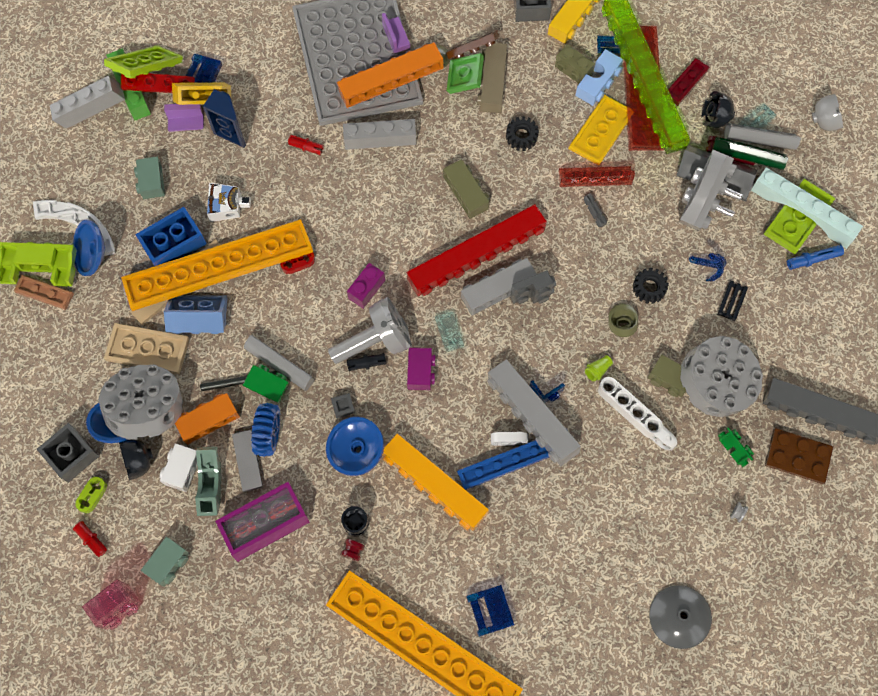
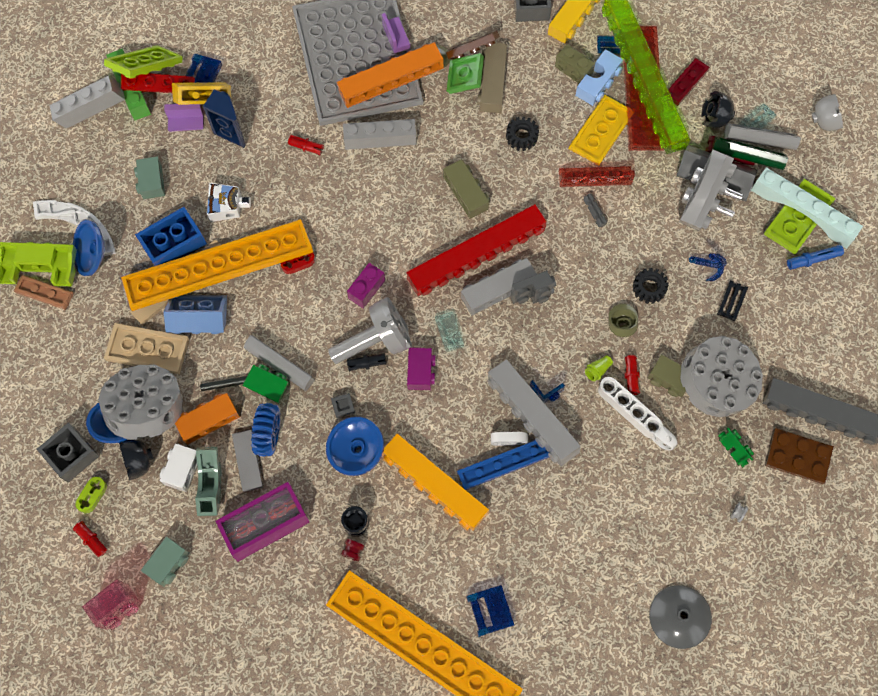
none -> red pin [624,355,640,396]

